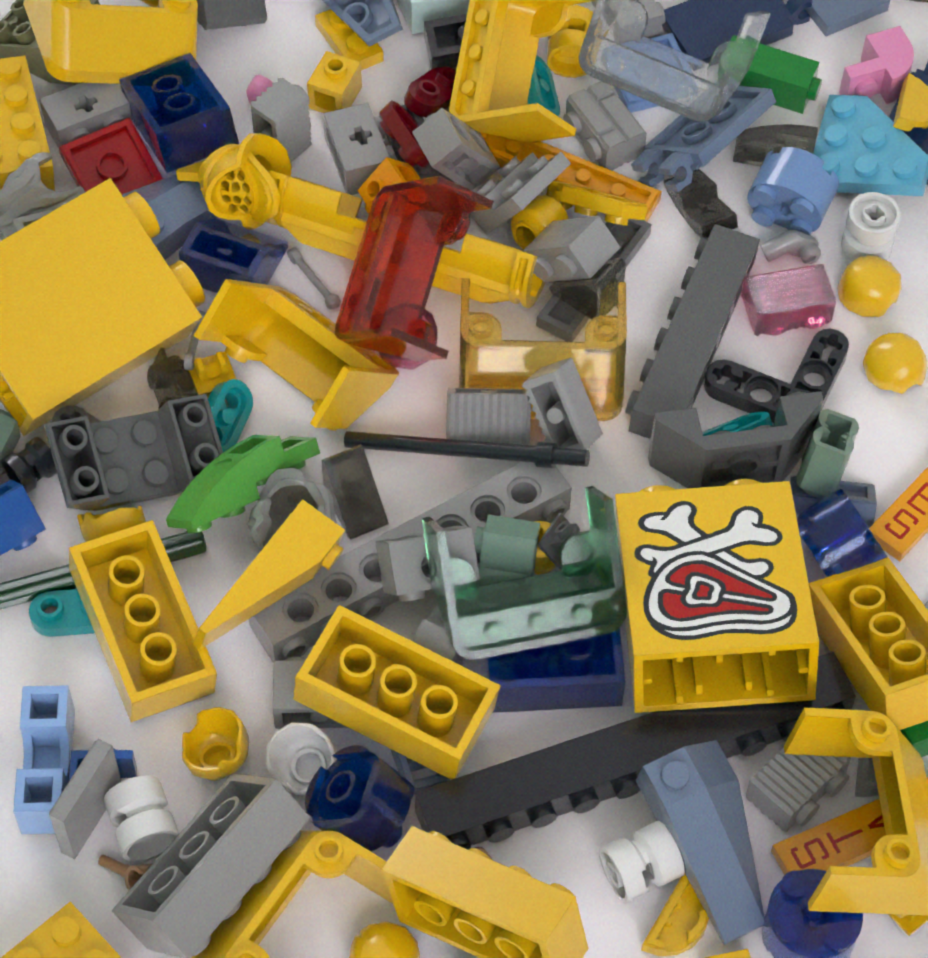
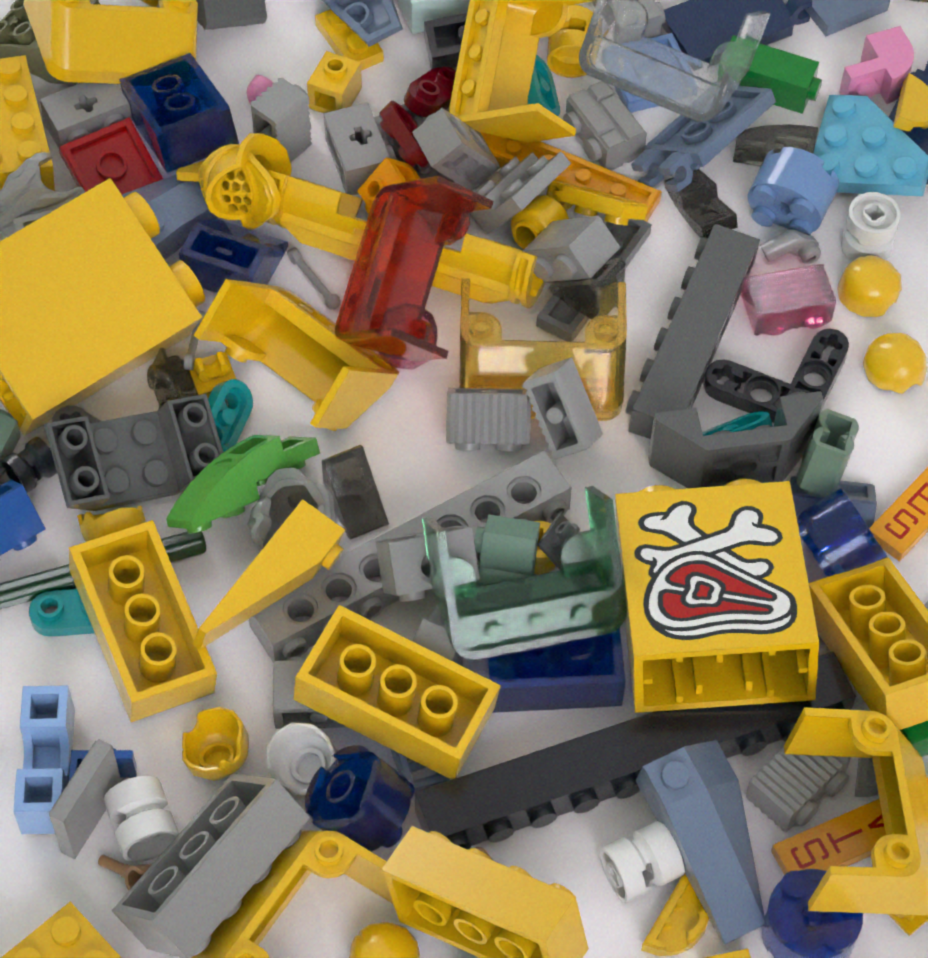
black bar [344,431,590,468] -> none

